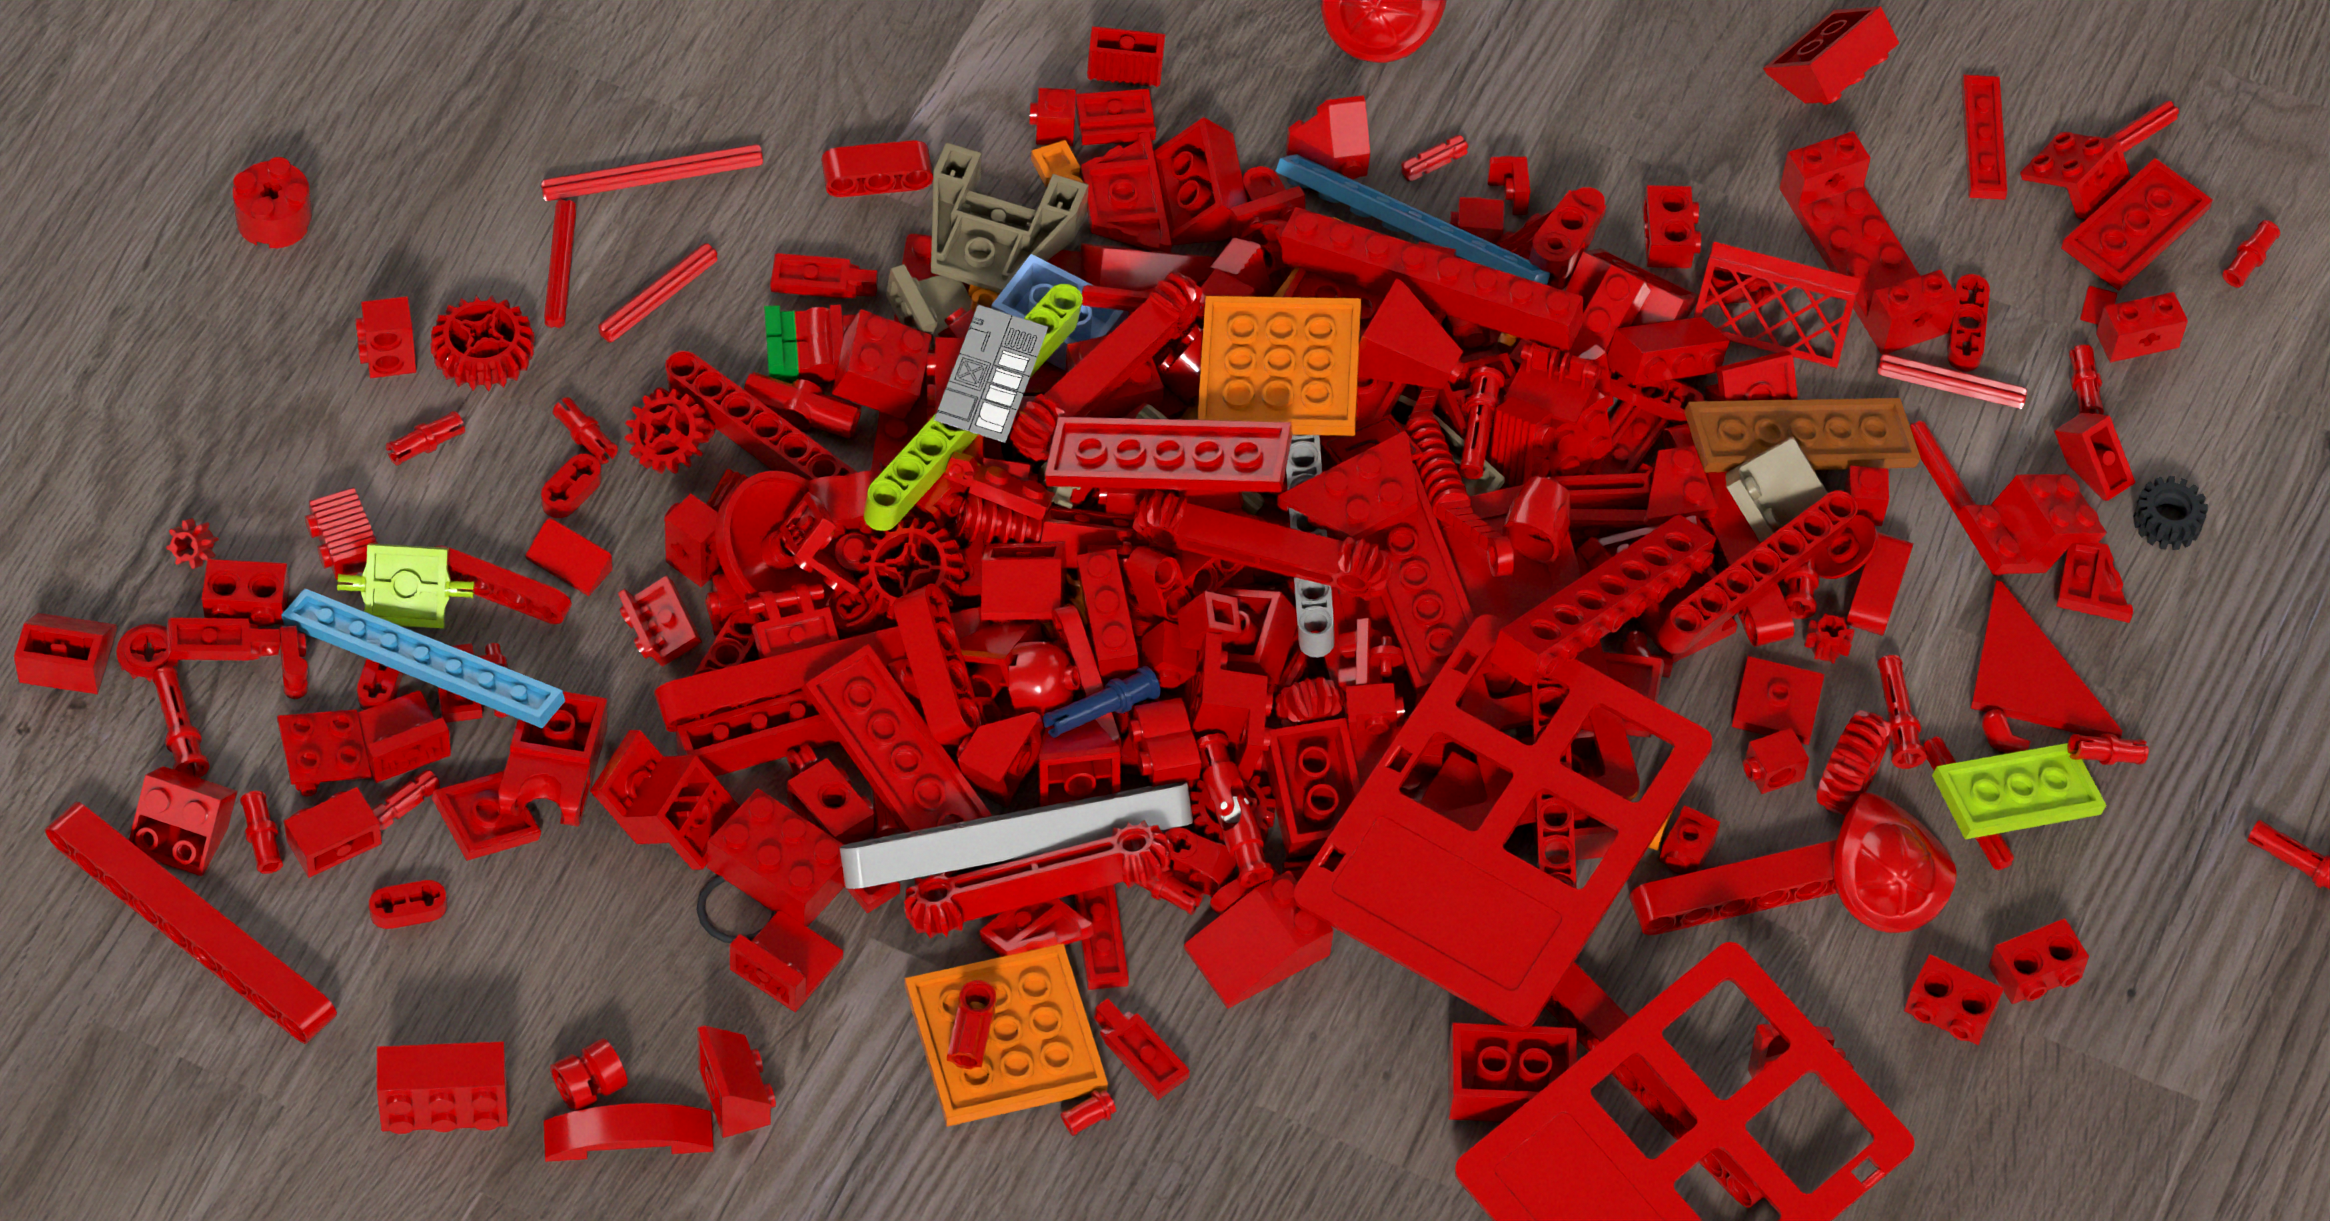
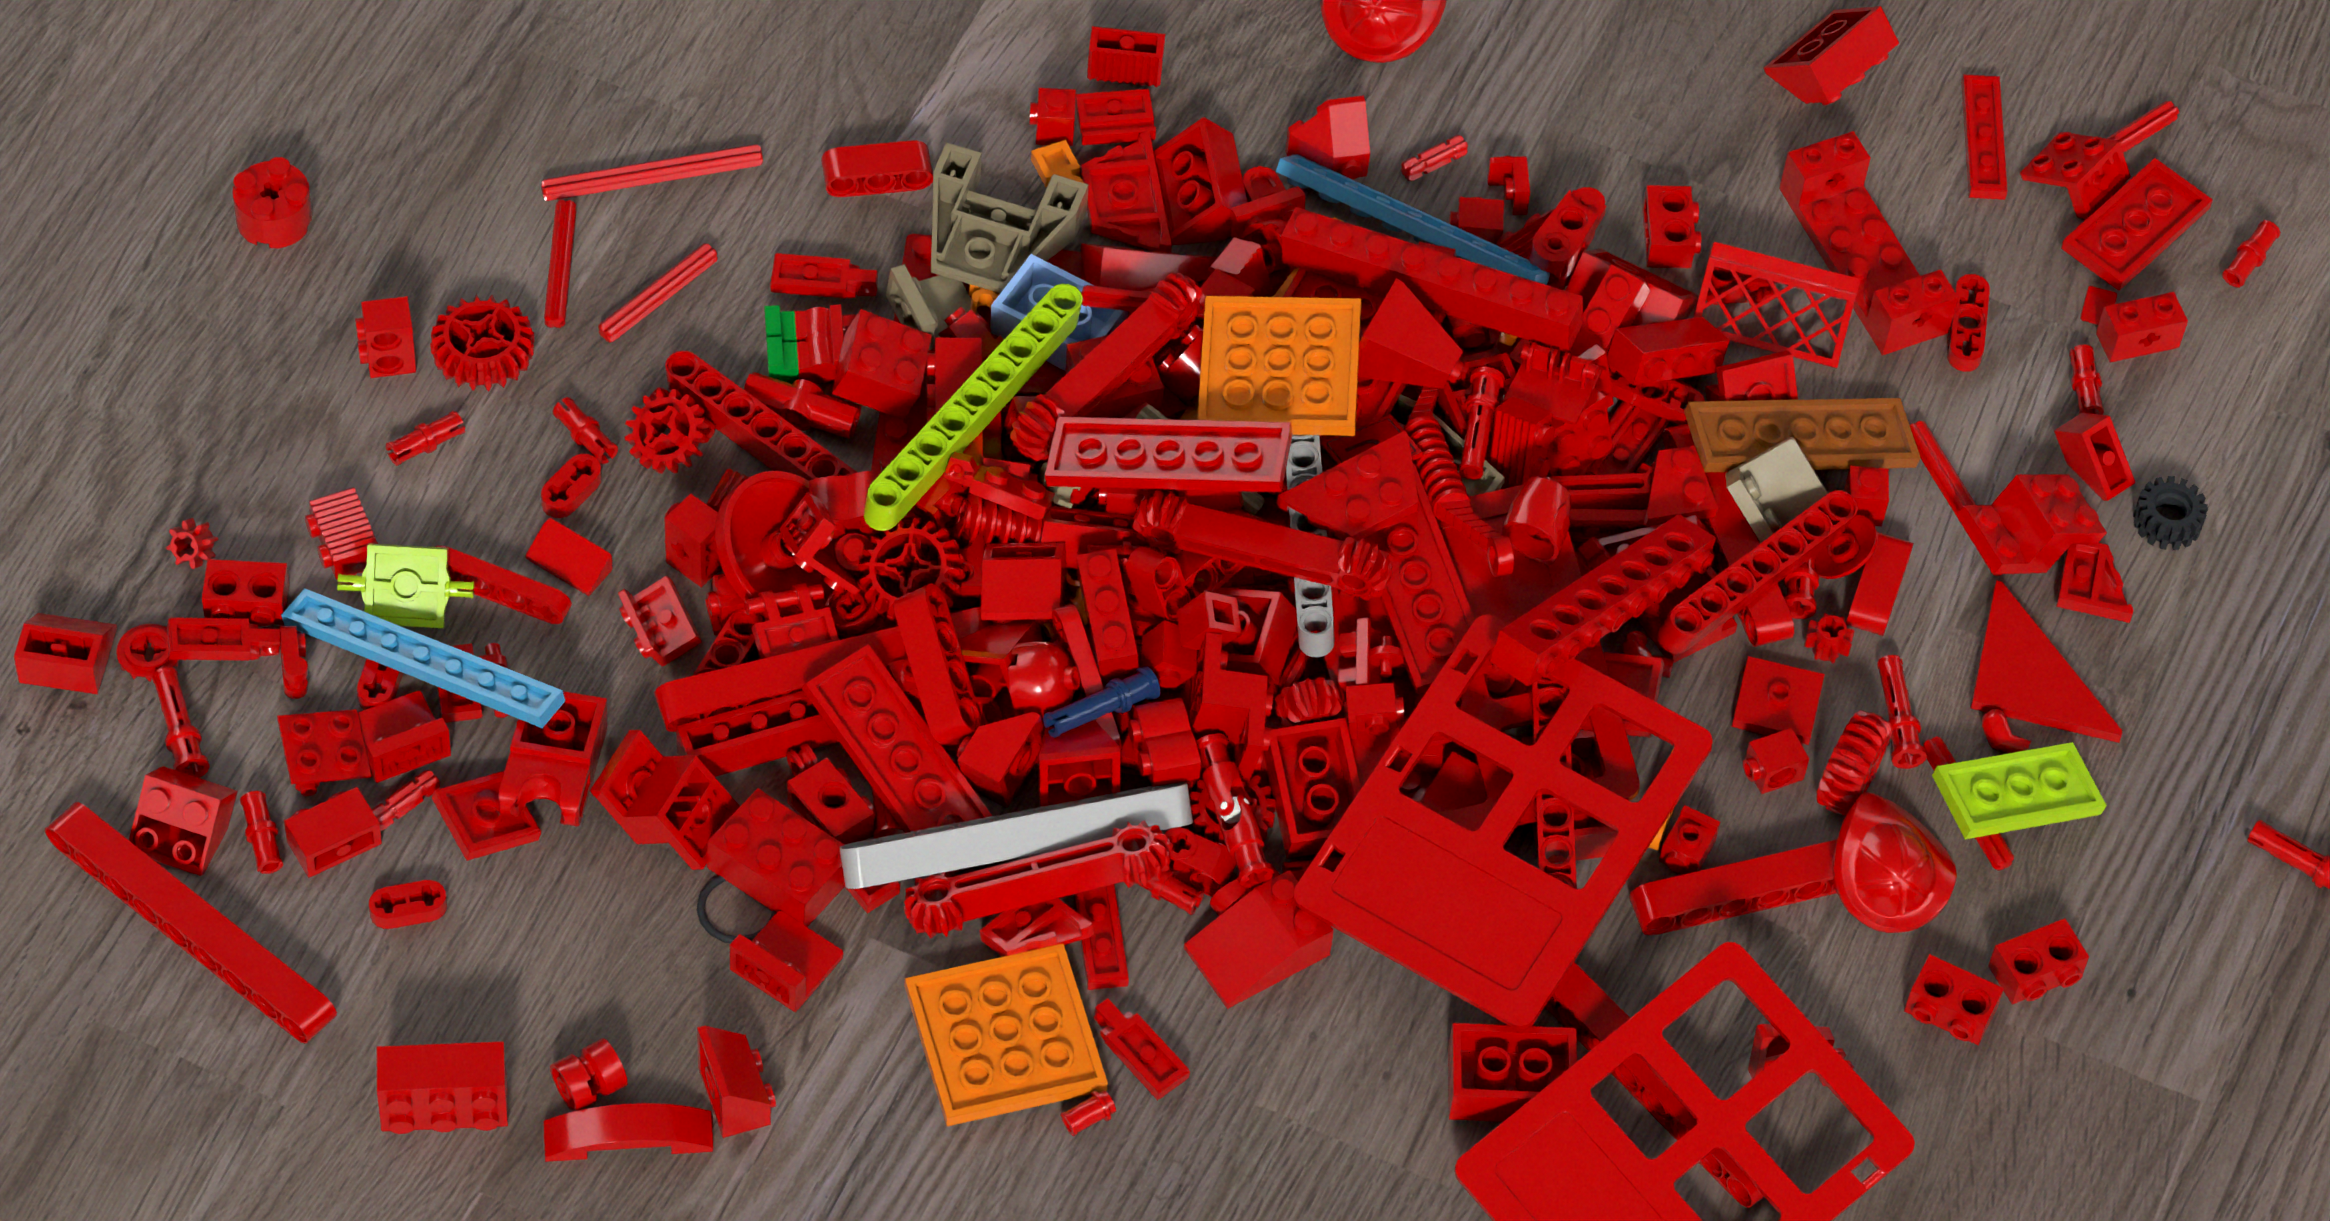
light grey sticker [934,305,1048,443] -> none
red piece [947,980,996,1070] -> none
axle [1878,354,2027,409] -> none
red pin [2067,734,2149,765] -> none

